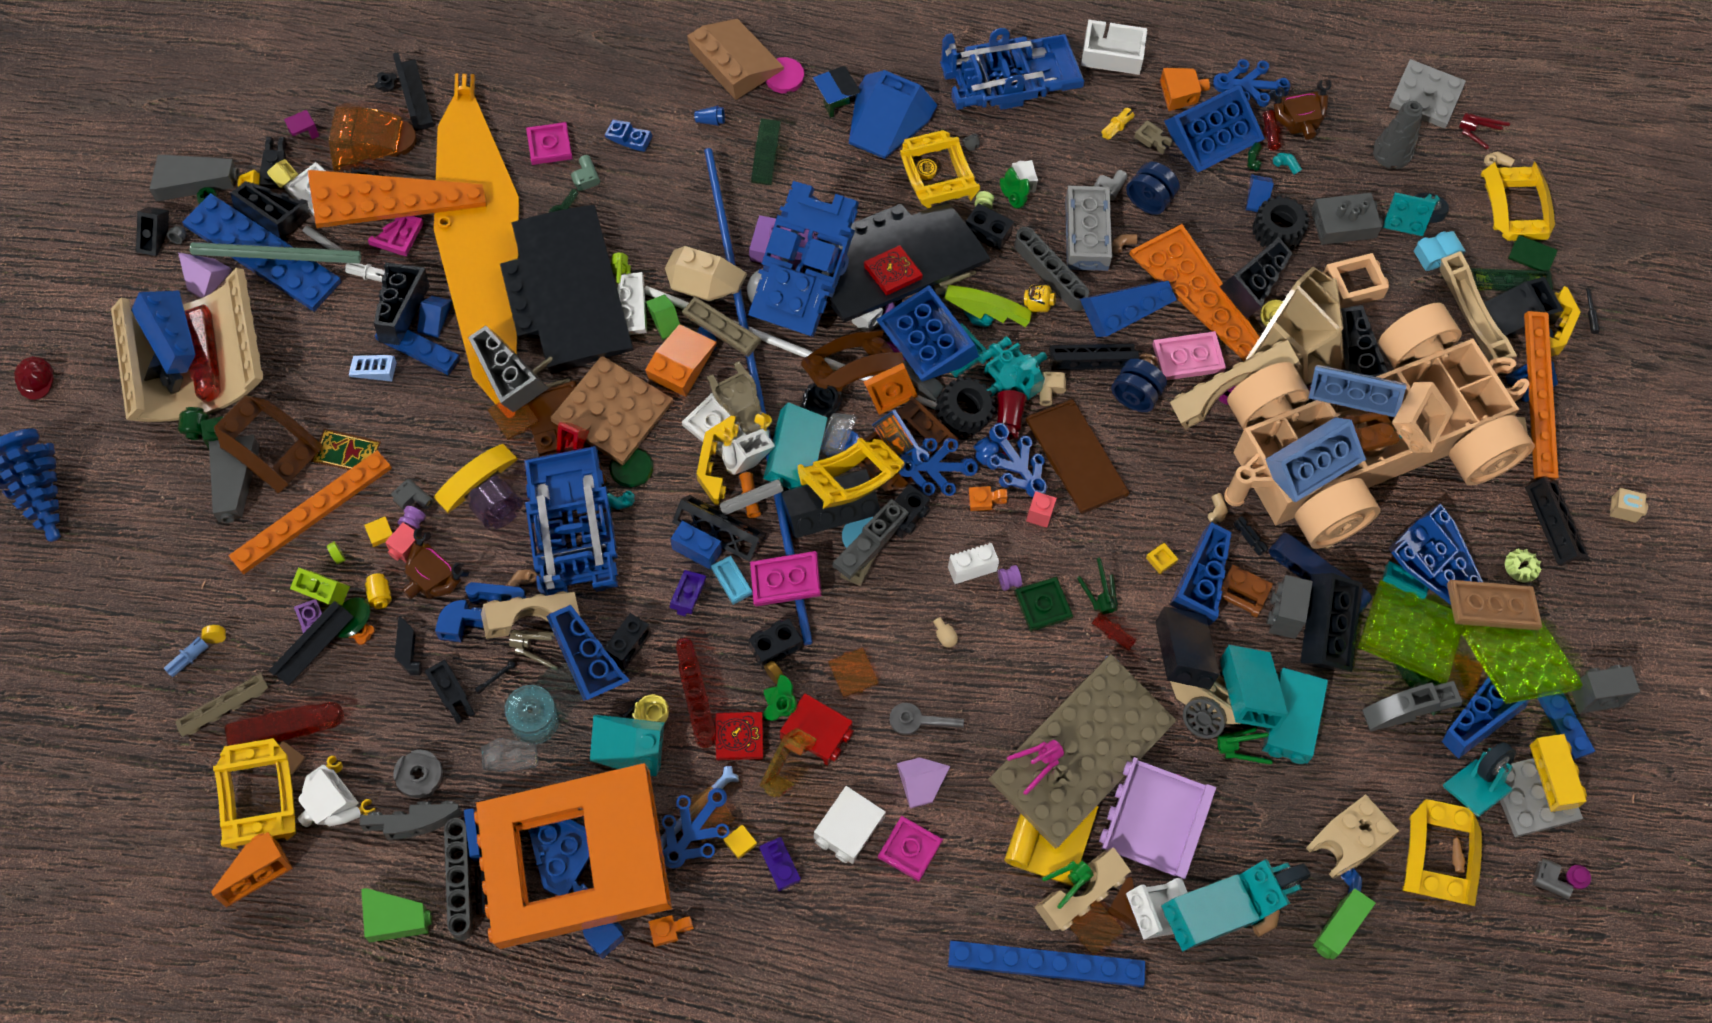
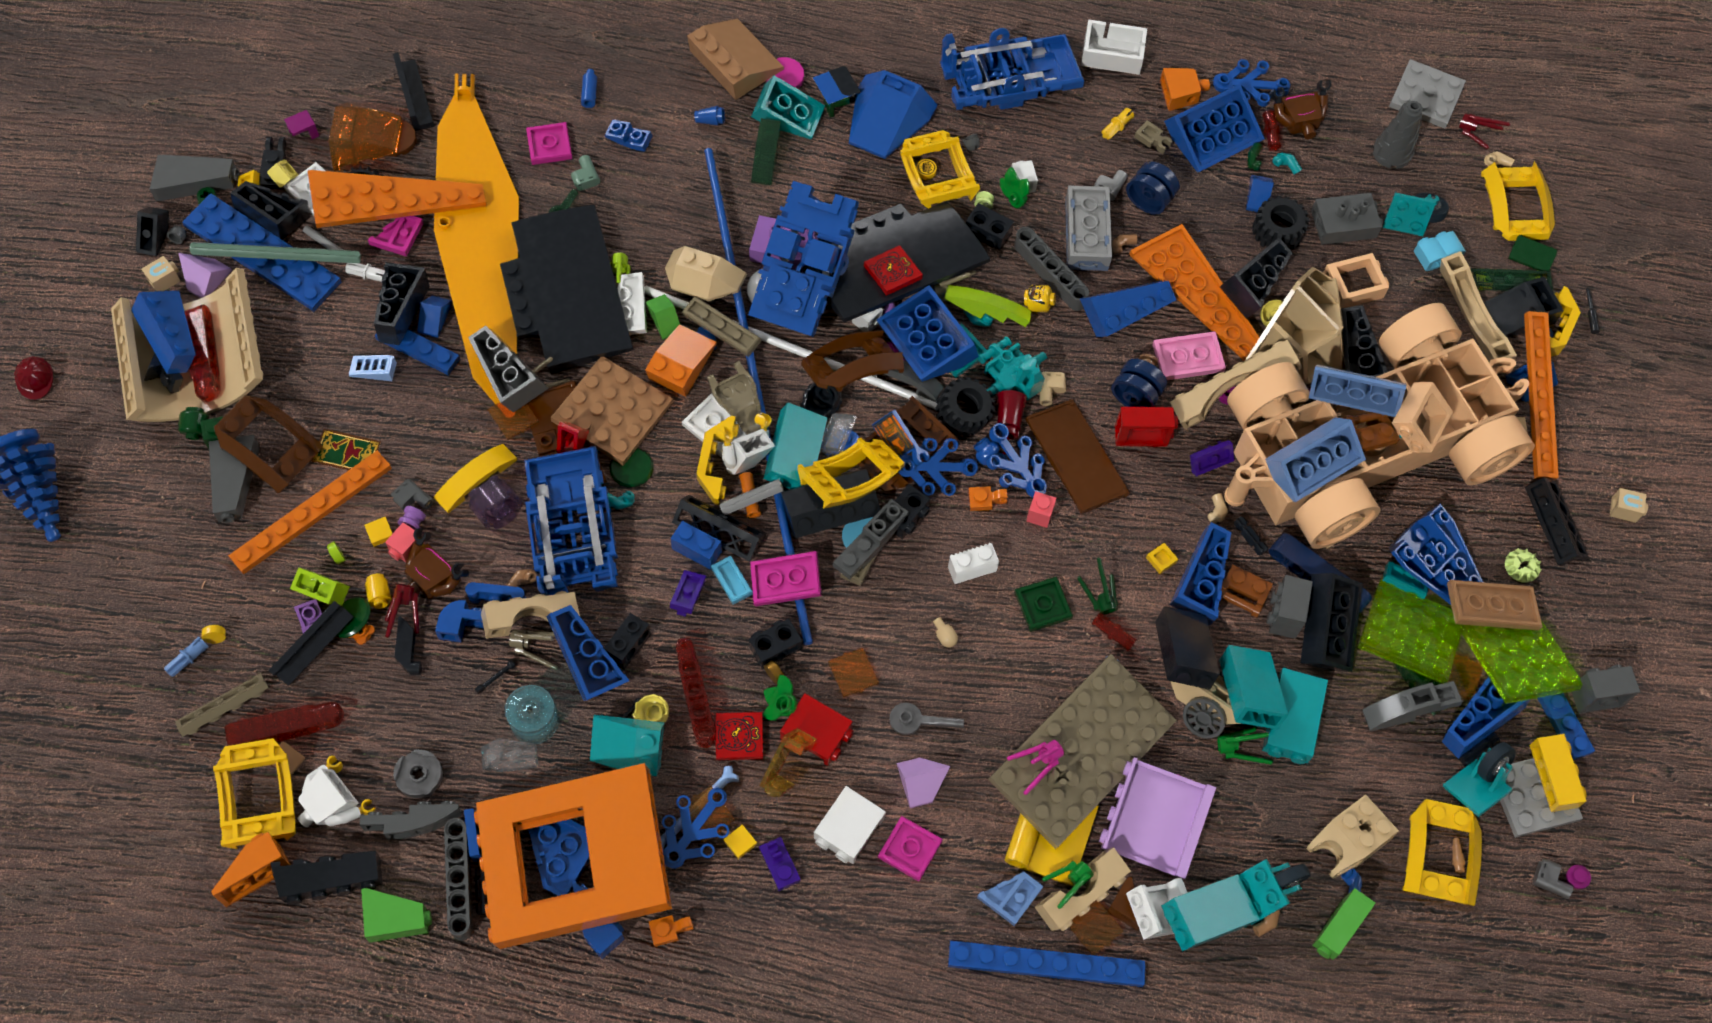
black plate [375,72,397,92] -> none
black hinge [425,659,475,725] -> none
orange plate [863,363,918,415] -> none
medium lavender wheel [998,565,1022,591] -> none
black fence [1049,344,1139,371] -> none
none -> tan brick [141,256,180,291]
none -> black wedge [271,851,383,905]
none -> dark red plant [385,584,419,638]
none -> blue cylinder [581,69,597,108]
none -> teal slope [751,75,825,139]
none -> medium blue wing [977,872,1044,926]
none -> red window [1114,407,1178,447]
none -> dark purple plate [1190,440,1234,476]
none -> black axle [1459,733,1500,766]

